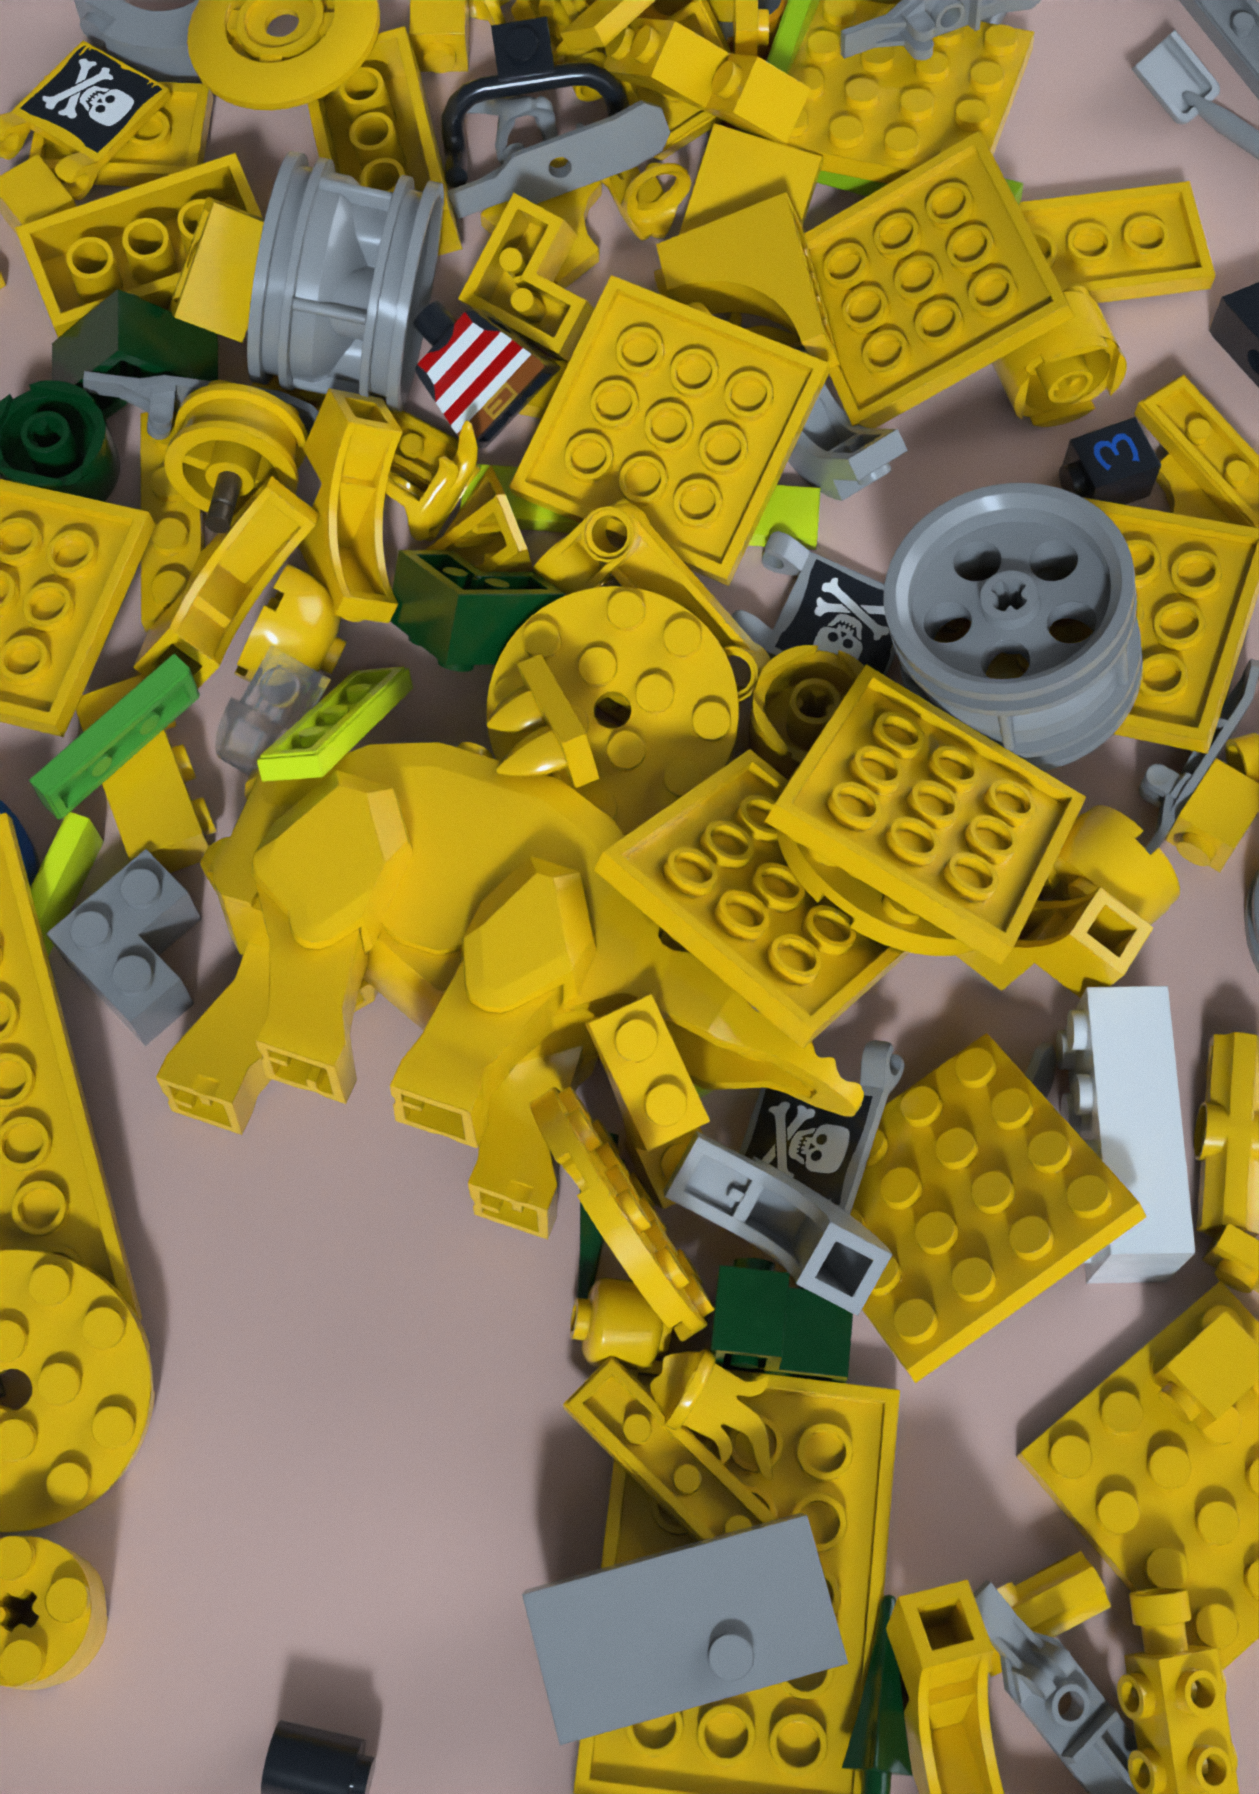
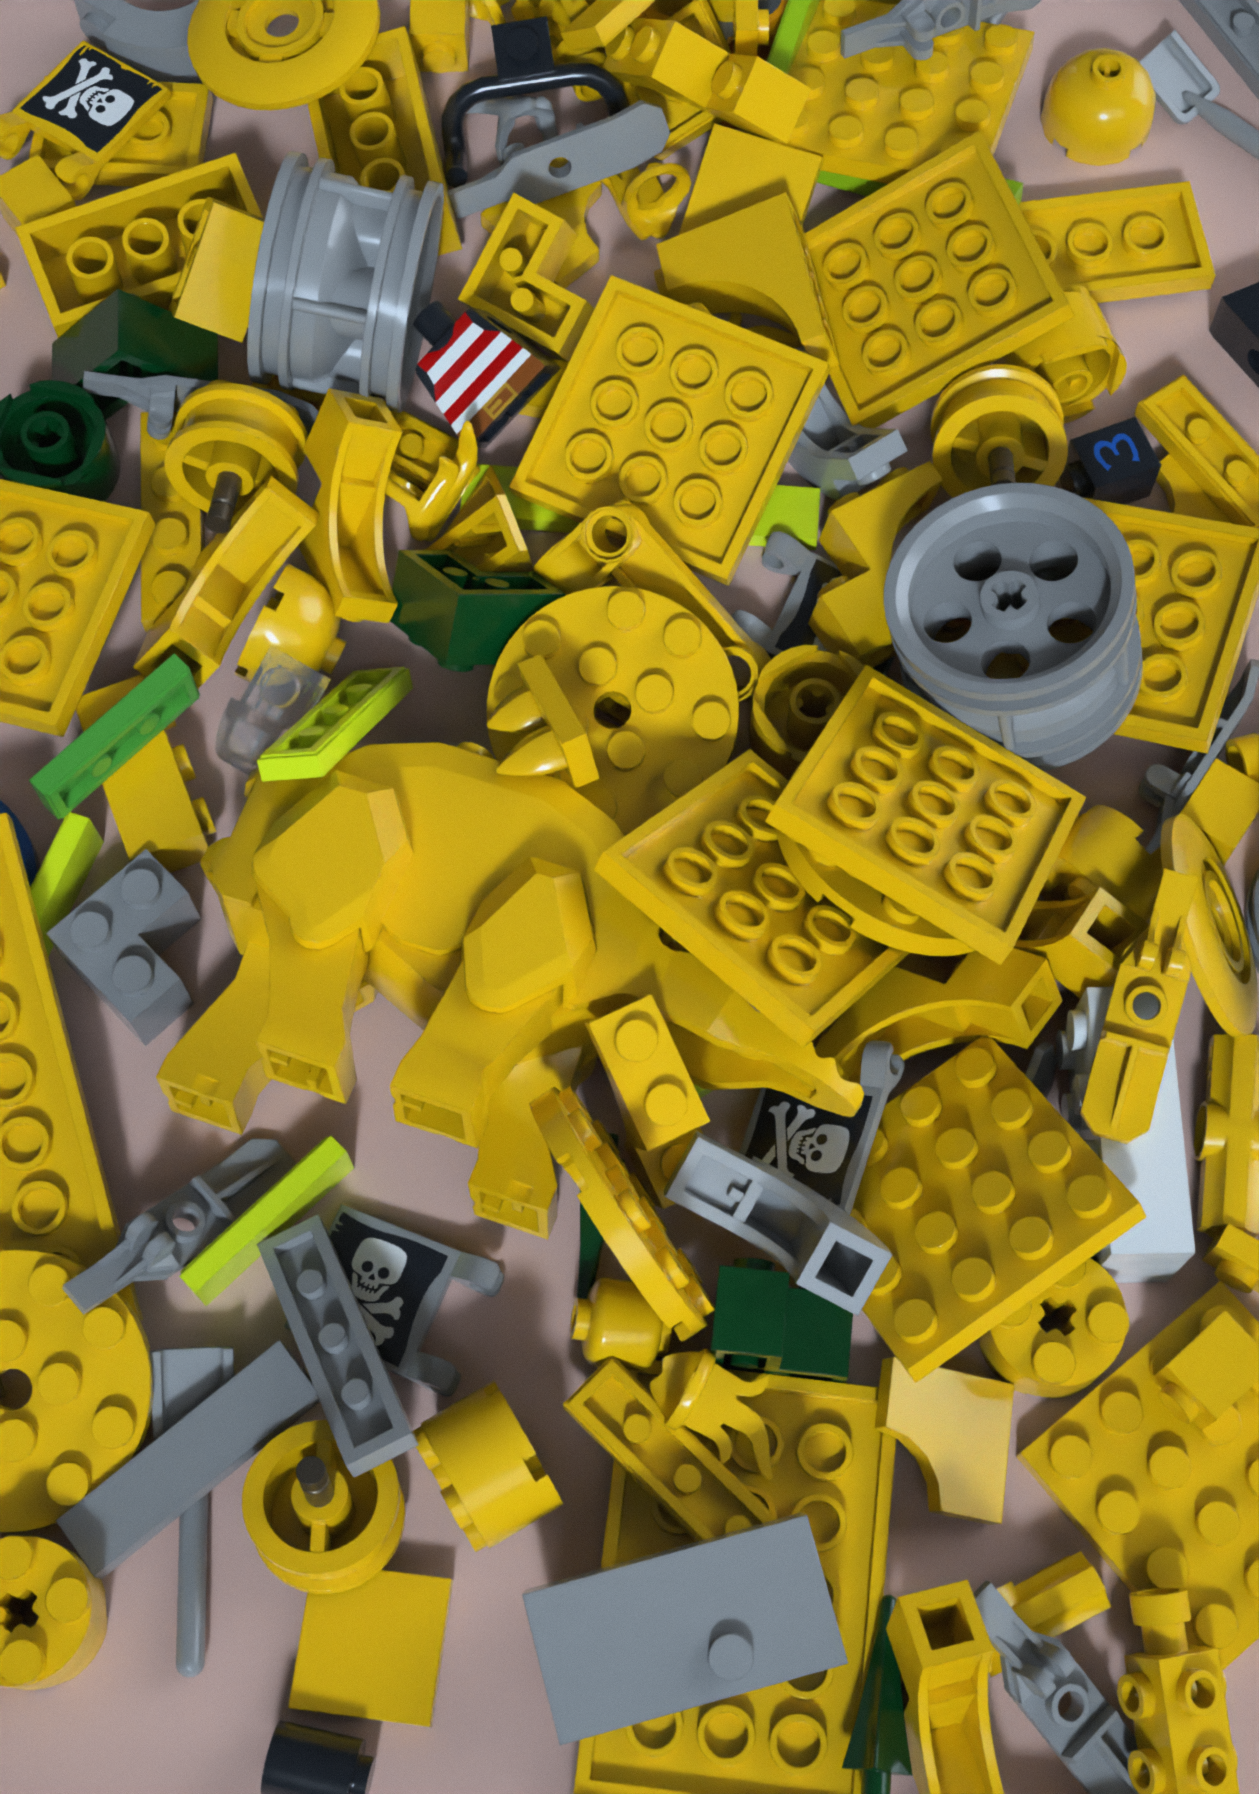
none -> light grey tile [56,1340,320,1579]
none -> light grey piece [62,1138,297,1315]
none -> light grey piece [150,1346,235,1677]
none -> neon yellow tile [179,1136,354,1306]
none -> yellow wheel [242,1420,406,1594]
none -> light grey plate [257,1215,419,1478]
none -> flag [284,1204,504,1397]
none -> yellow tile [288,1570,453,1728]
none -> yellow brick [413,1380,563,1552]
none -> yellow arch [808,461,943,668]
none -> yellow arch [814,948,1063,1084]
none -> yellow tile [875,1357,1014,1525]
none -> yellow wheel [931,364,1068,498]
none -> yellow brick [979,1258,1130,1398]
none -> yellow cylinder [1040,47,1156,166]
none -> yellow piece [1080,868,1199,1144]
none -> yellow piece [1160,814,1258,1038]

